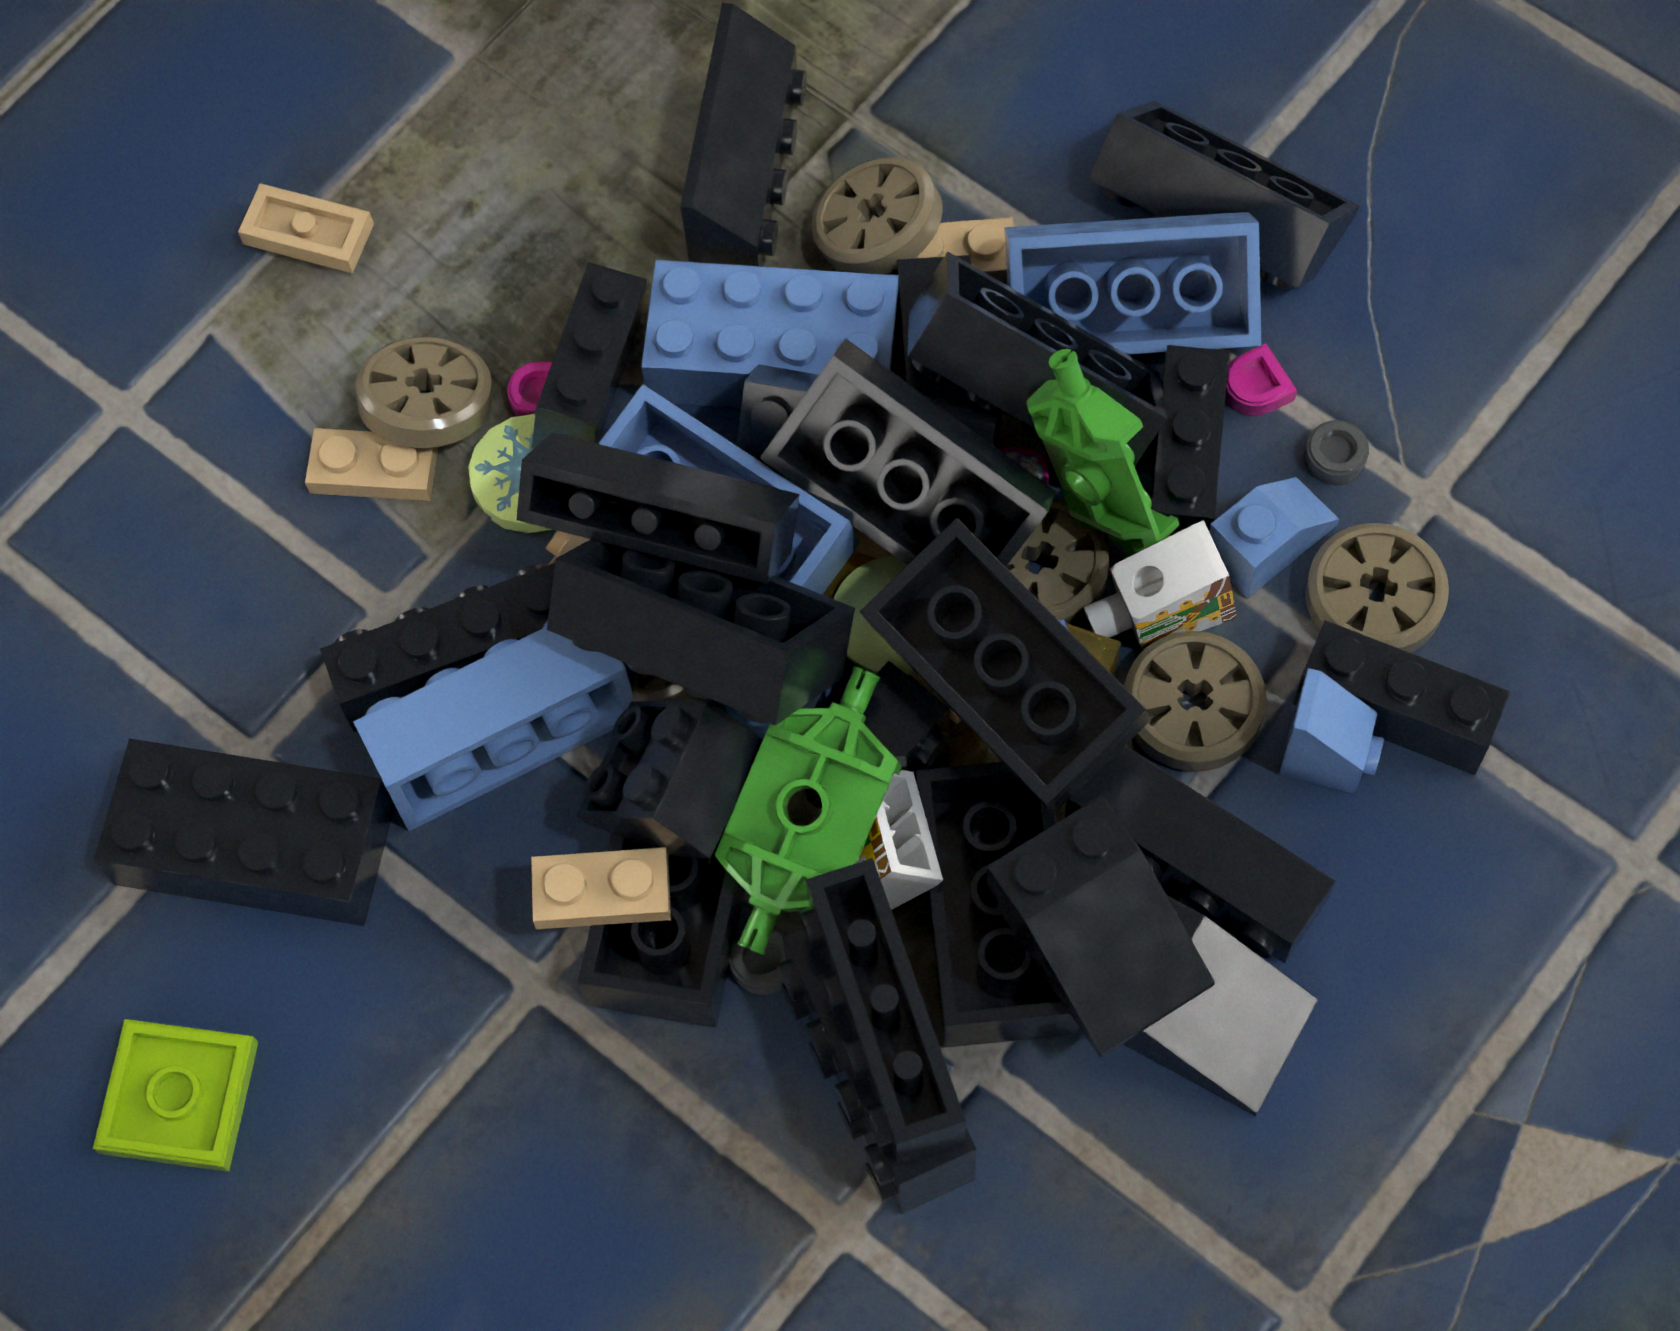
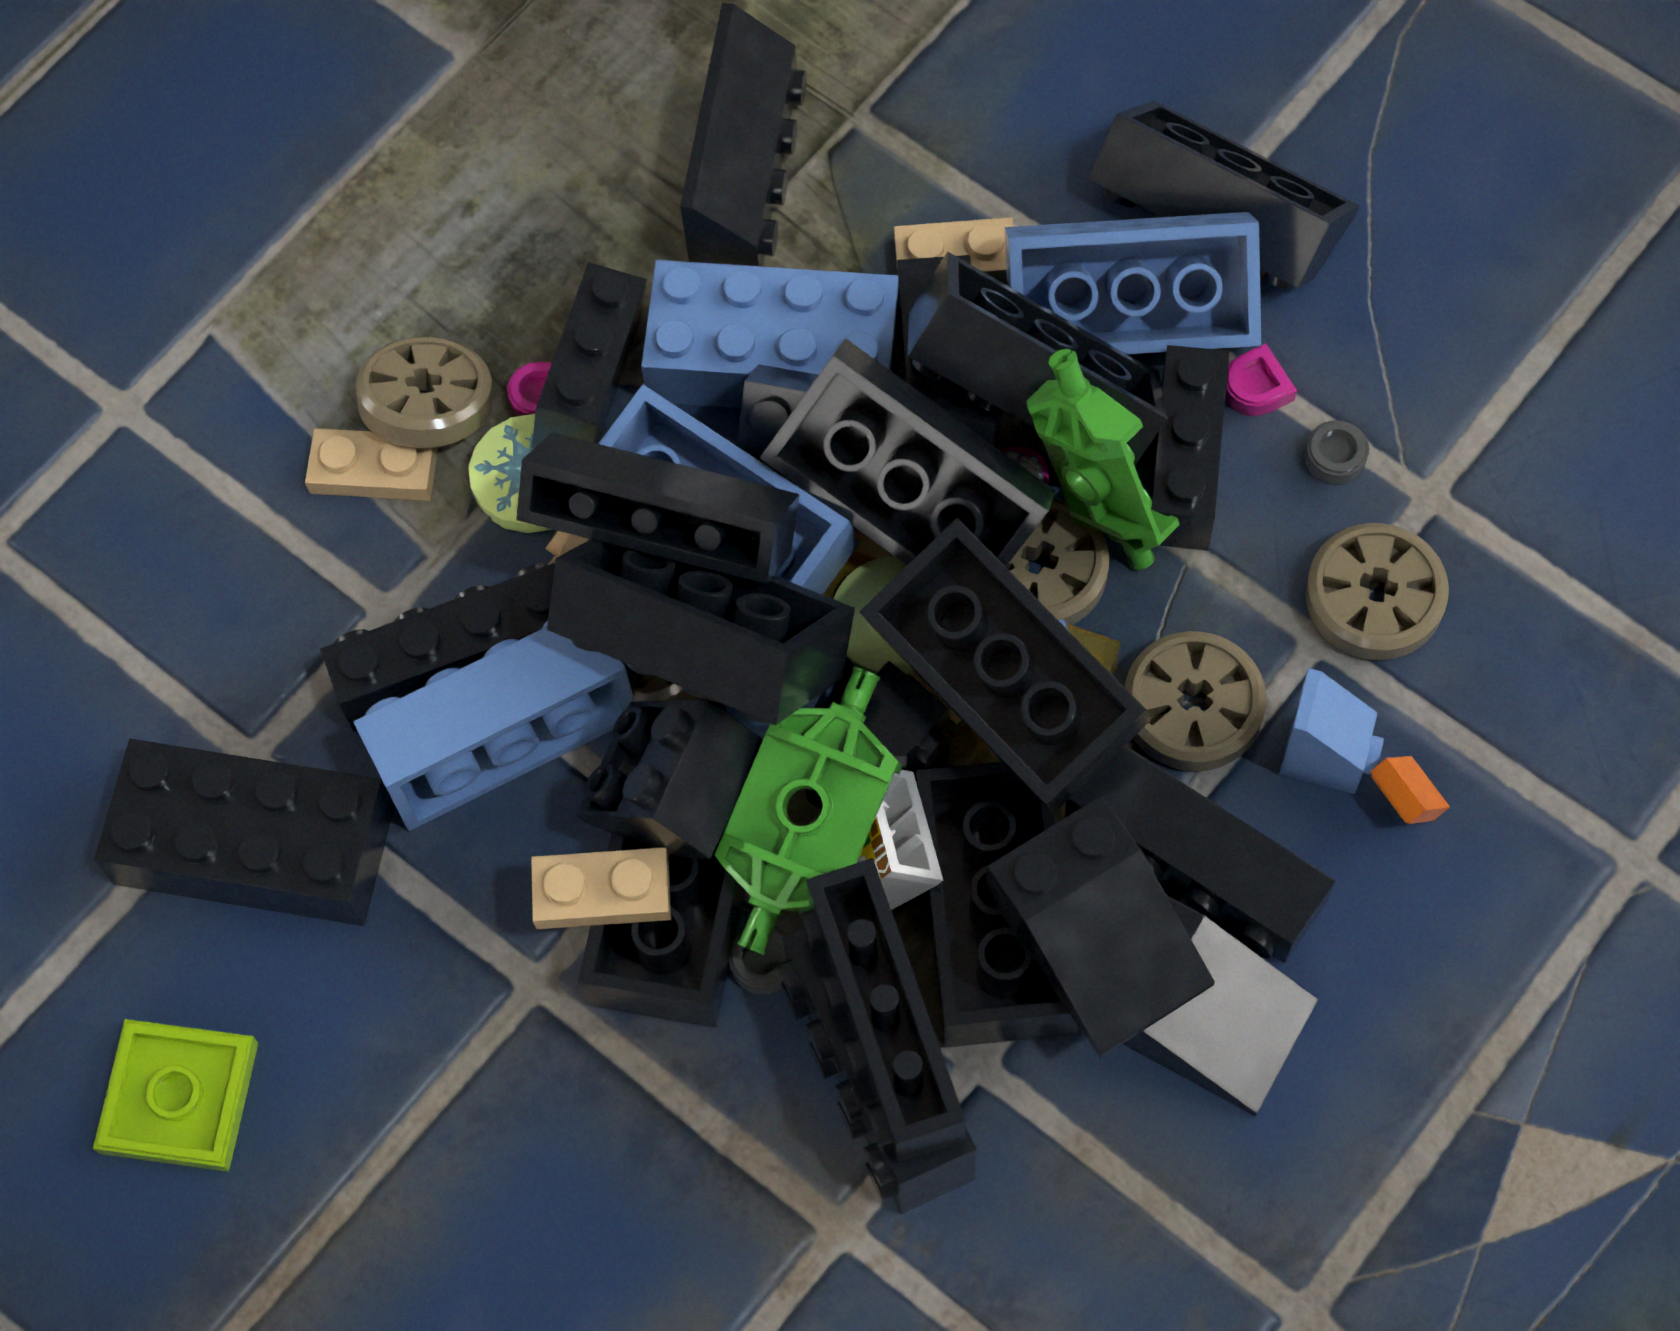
tan plate [238,183,374,273] -> none
dark tan wheel [812,157,943,274] -> none
white torso [1083,520,1237,650] -> none
medium blue slope [1209,477,1339,599] -> none
black brick [1293,620,1511,775] -> none
none -> orange tile [1370,756,1450,824]

